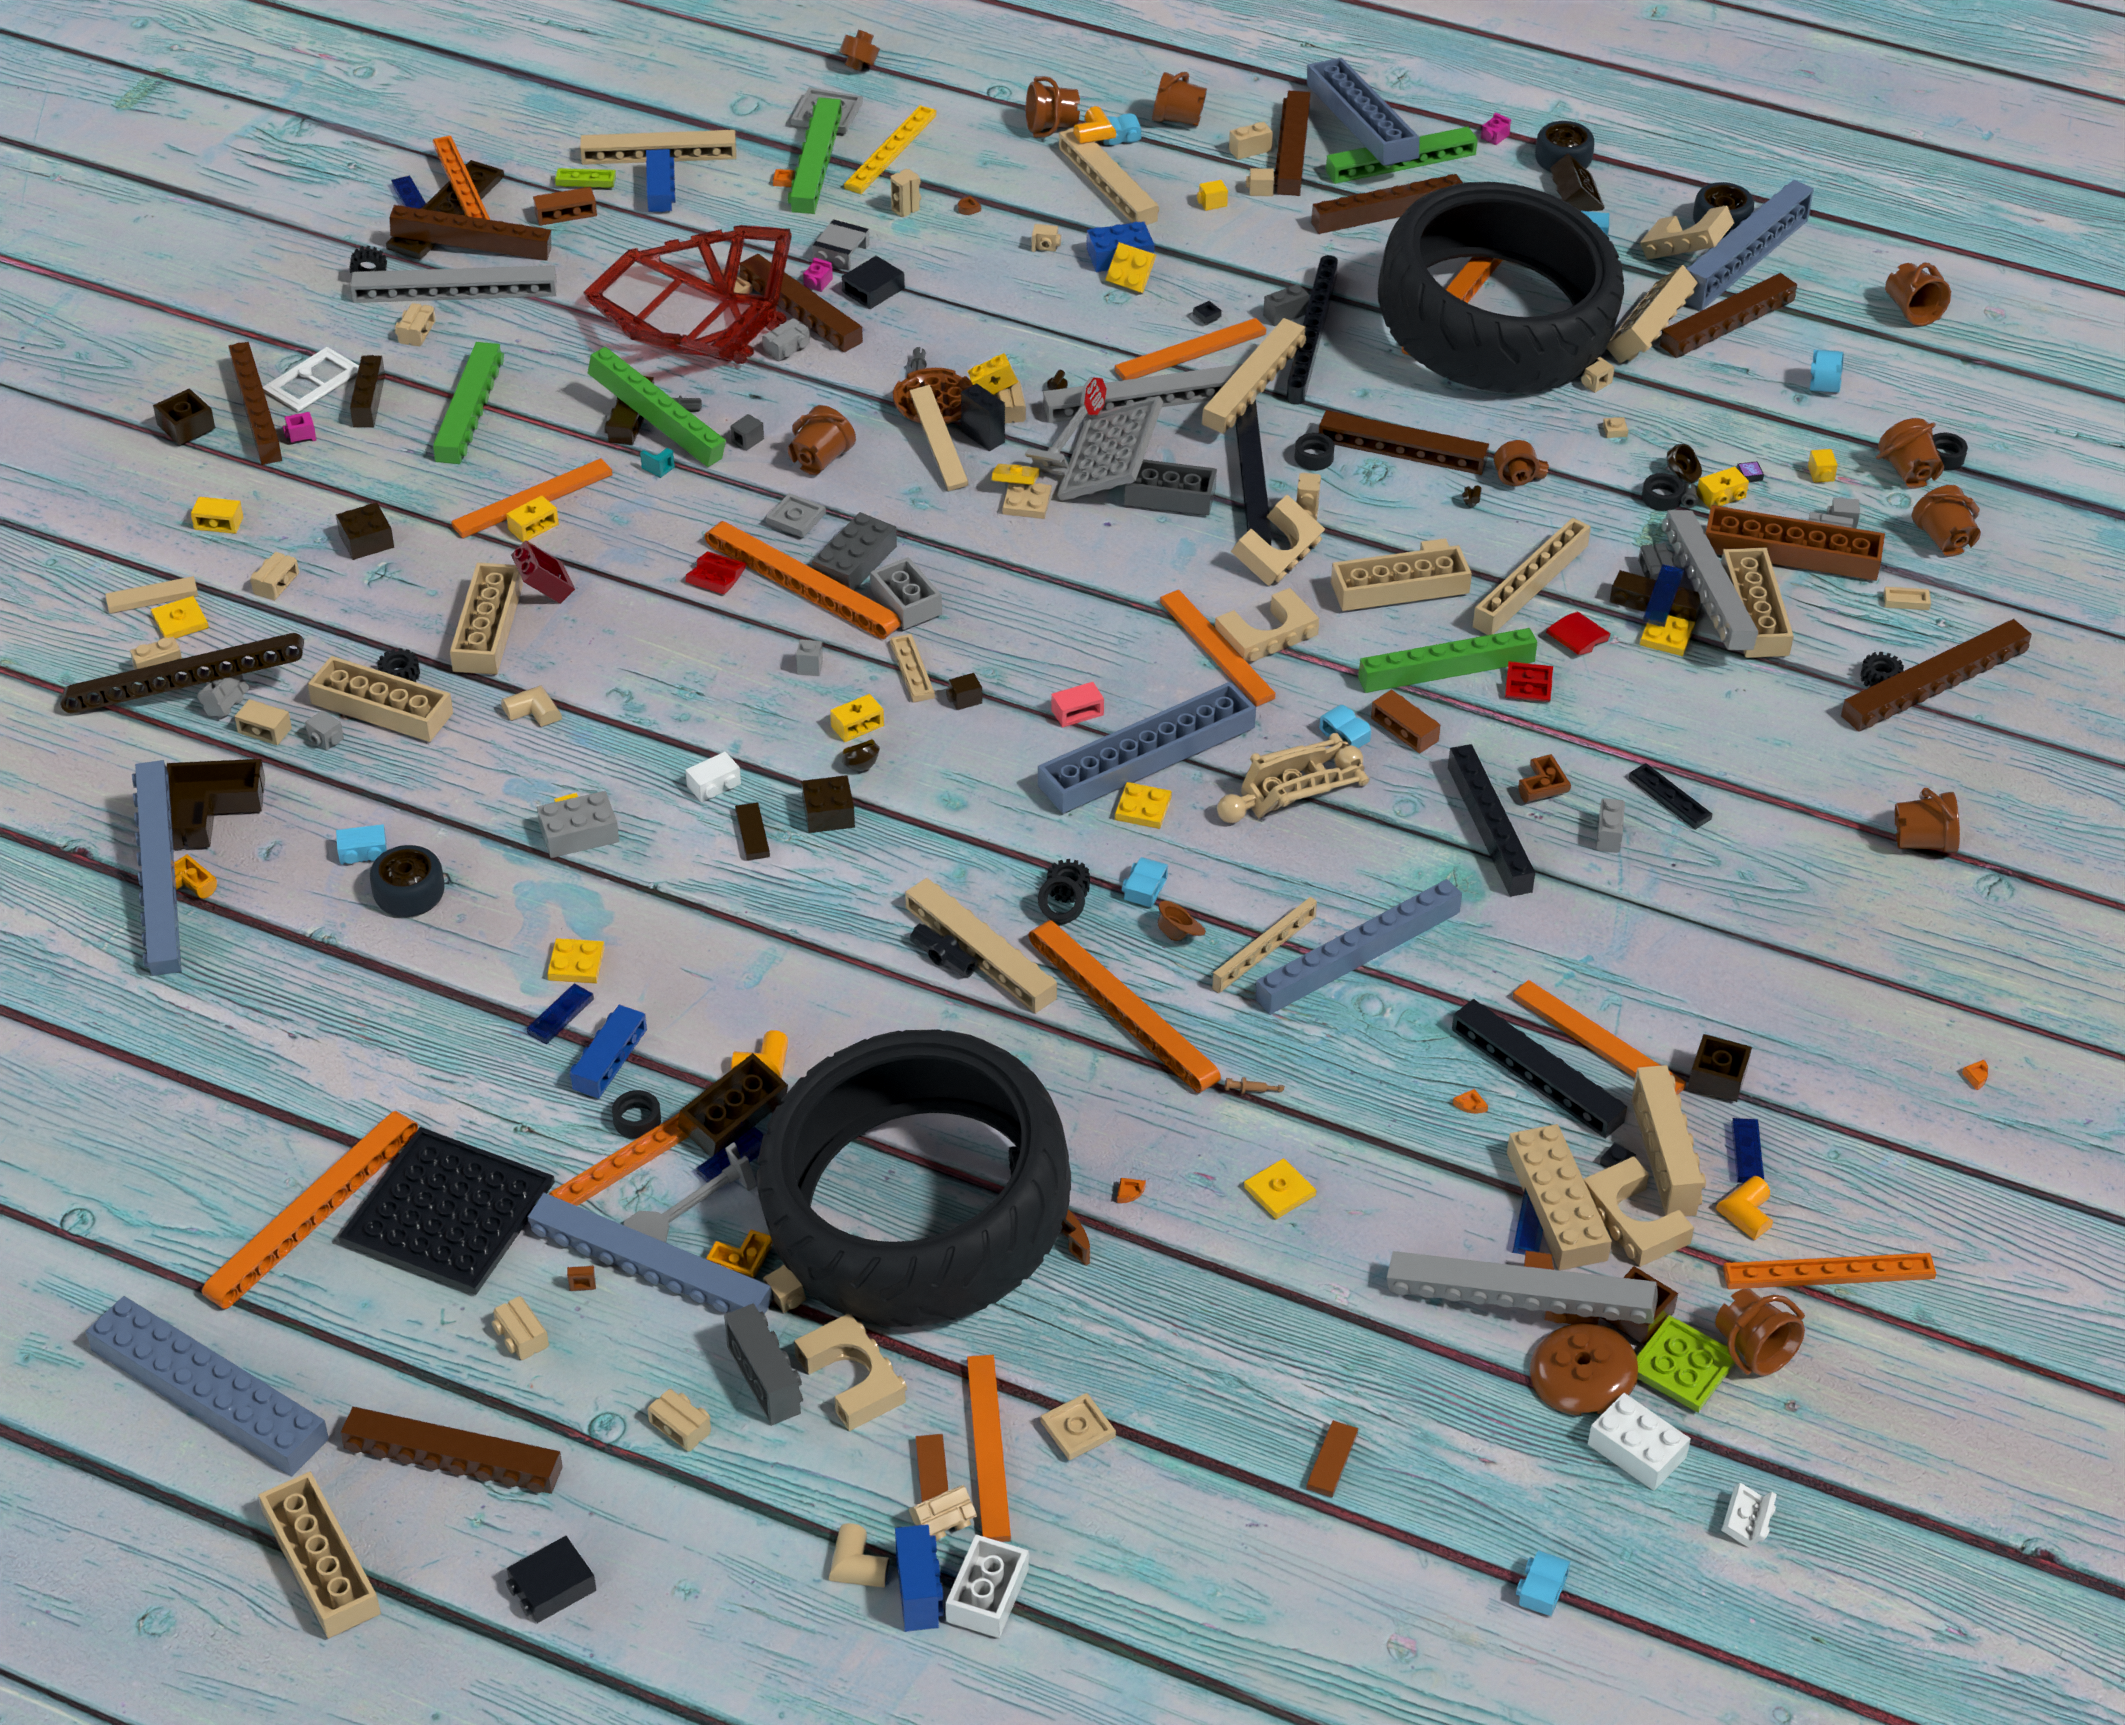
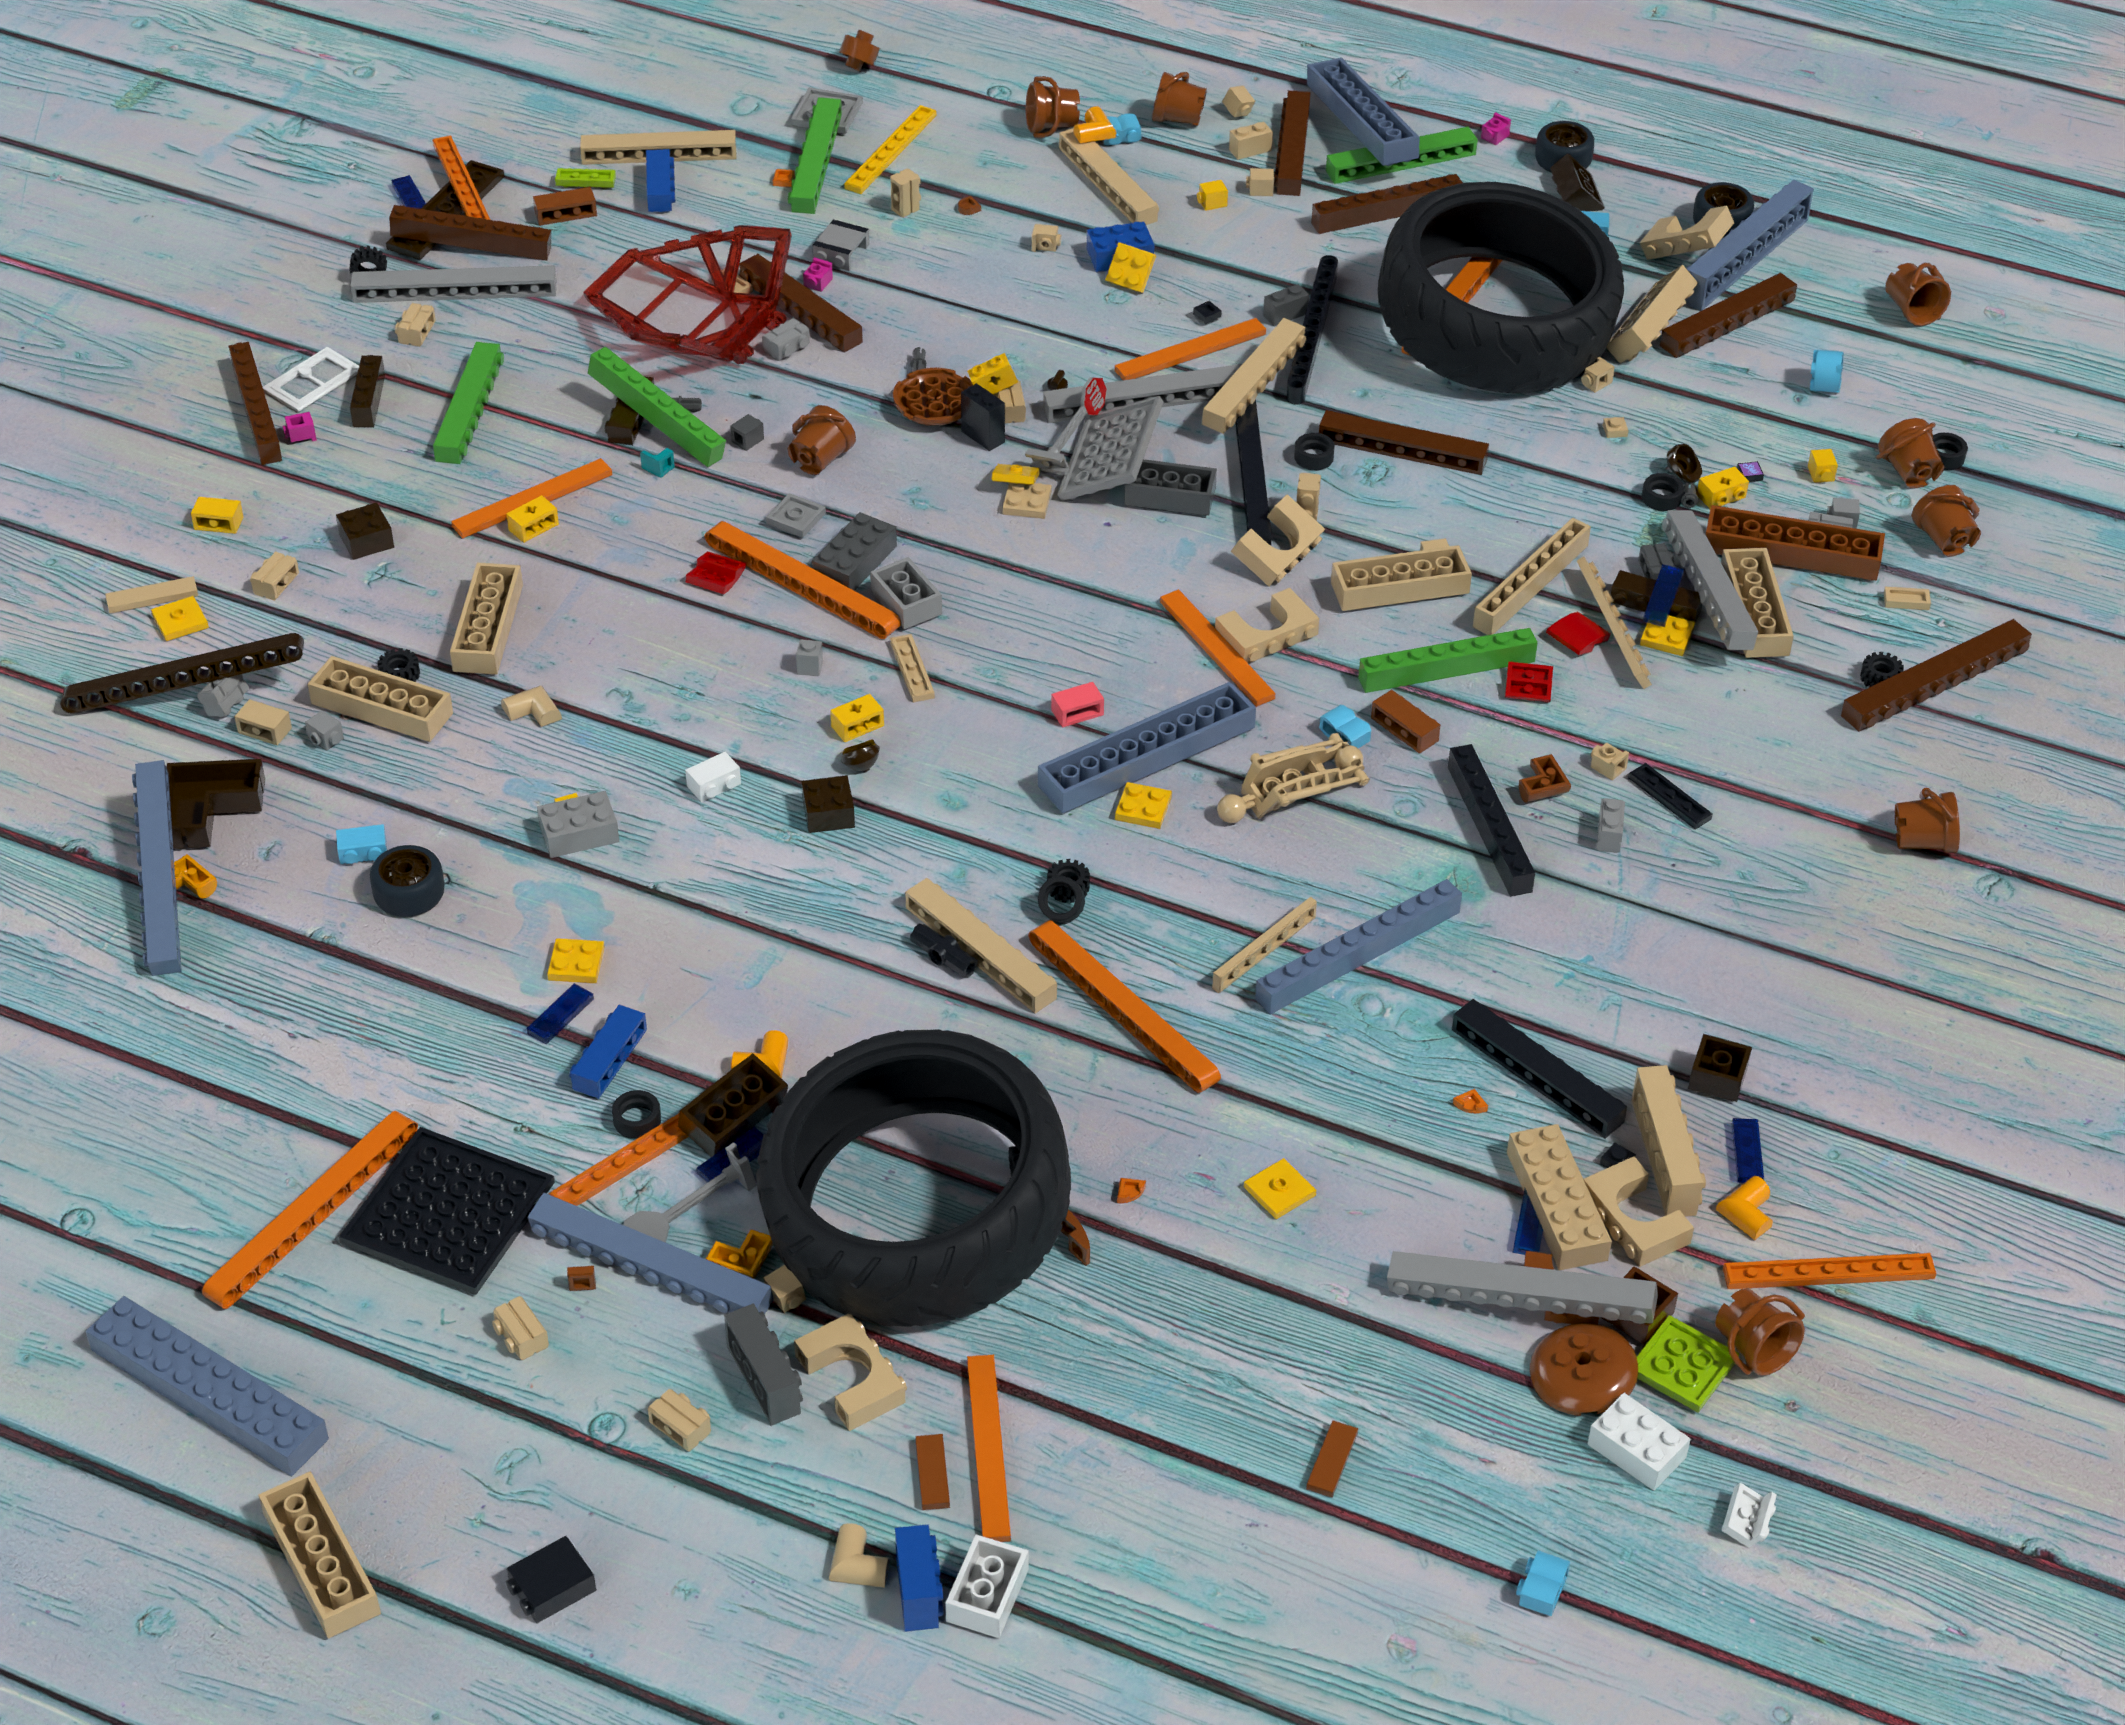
tan brick [130,637,182,669] -> none
dark brown brick [153,388,215,445] -> none
reddish brown brick [340,1406,563,1494] -> none
dark red window [511,540,575,604] -> none
dark brown tile [735,802,770,860] -> none
black brick [842,256,905,309] -> none
tan brick [909,1485,977,1540] -> none
tan tile [910,385,968,491] -> none
dark brown brick [946,673,982,710] -> none
tan plate [1041,1393,1116,1461] -> none
medium azure brick [1122,857,1168,907] -> none
dark orange piece [1157,901,1206,941] -> none
medium nougat piece [1225,1077,1285,1094] -> none
dark brown plate [1462,485,1482,507] -> none
dark orange piece [1493,440,1549,486] -> none
orange tile [1513,980,1686,1094] -> none
orange tile [1962,1059,1988,1090] -> none
none -> tan brick [1222,86,1256,117]
none -> tan plate [1577,556,1652,689]
none -> tan brick [1591,743,1629,781]

